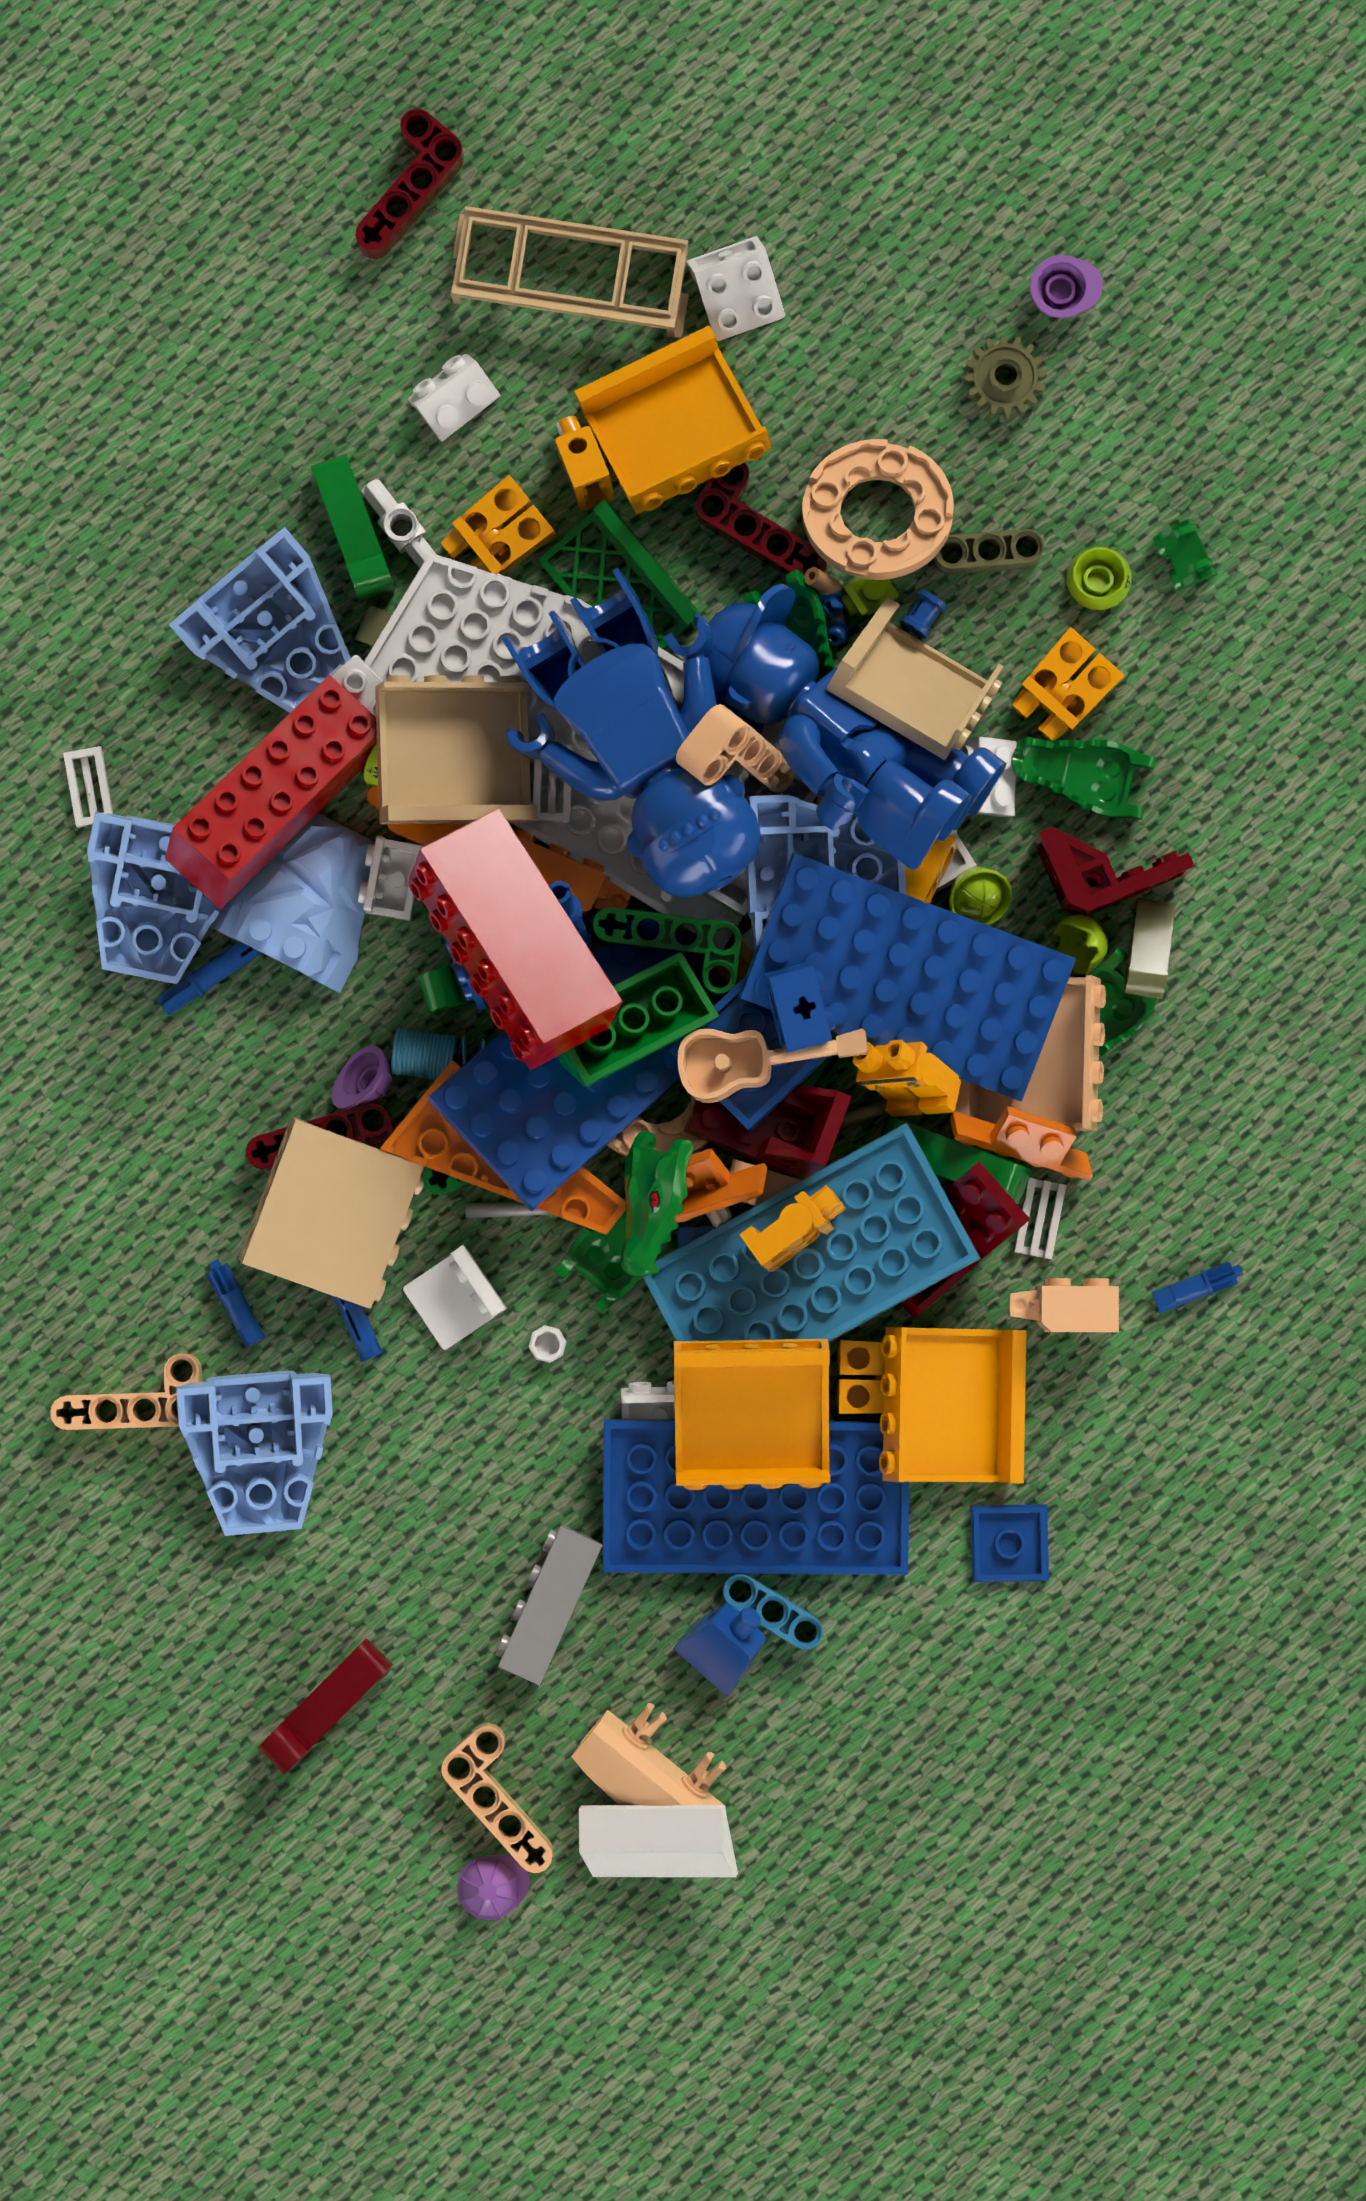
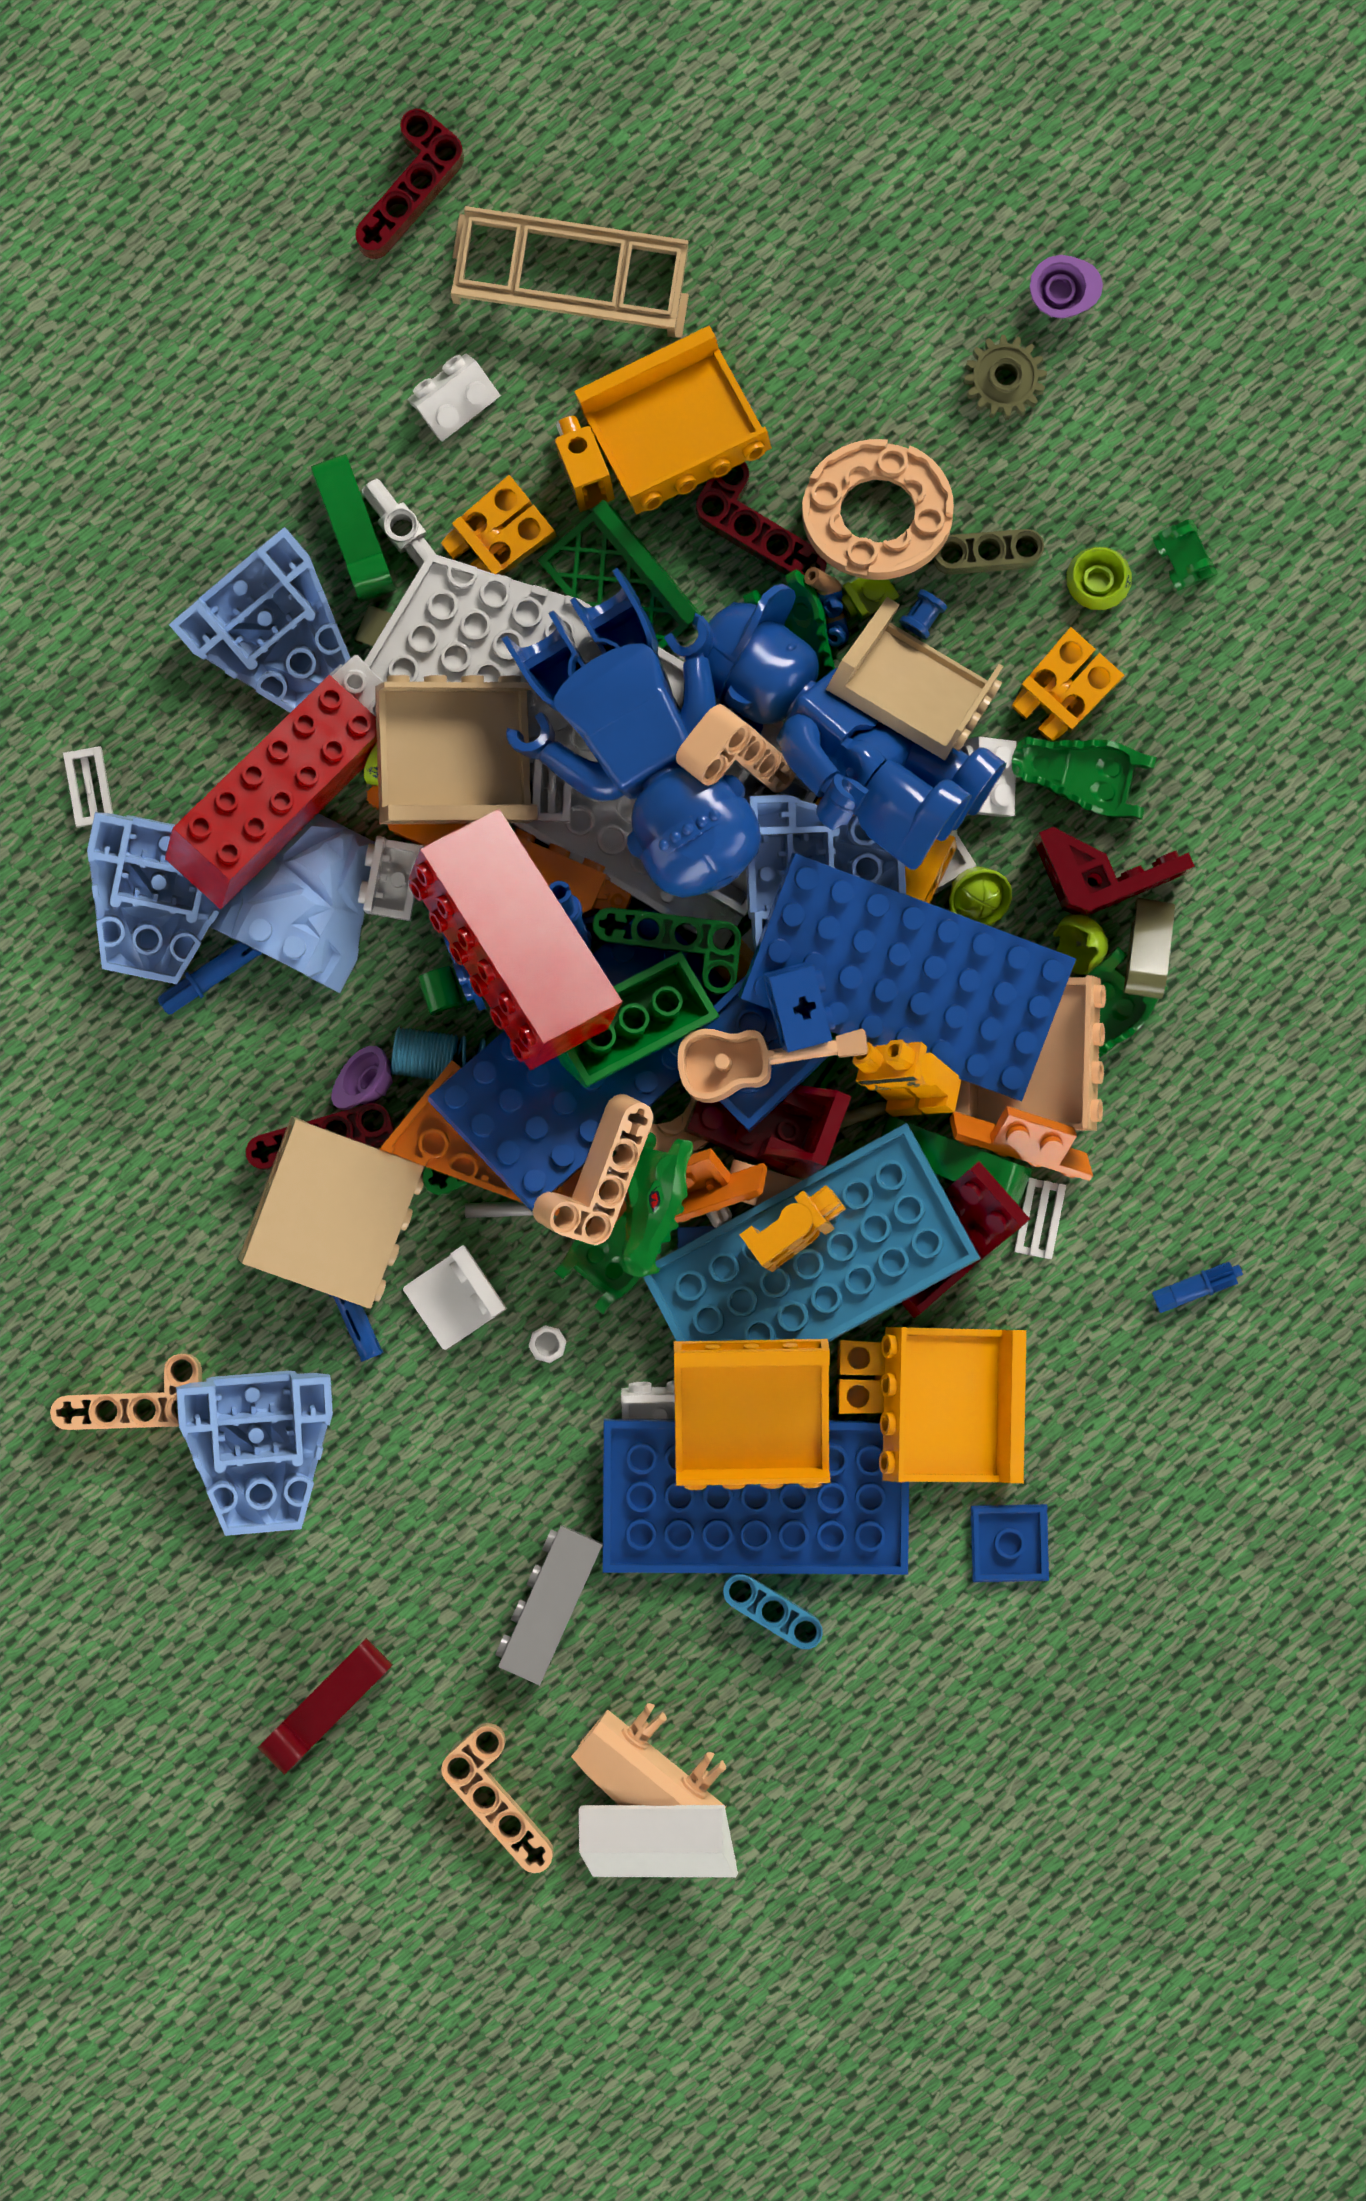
blue piece [206,1259,265,1347] -> none
medium lavender piece [457,1855,530,1920] -> none
blue torso [673,1603,766,1696] -> none
white bracket [687,236,785,341] -> none
light nougat hinge [1009,1278,1119,1332] -> none
none -> light nougat beam [533,1094,653,1245]

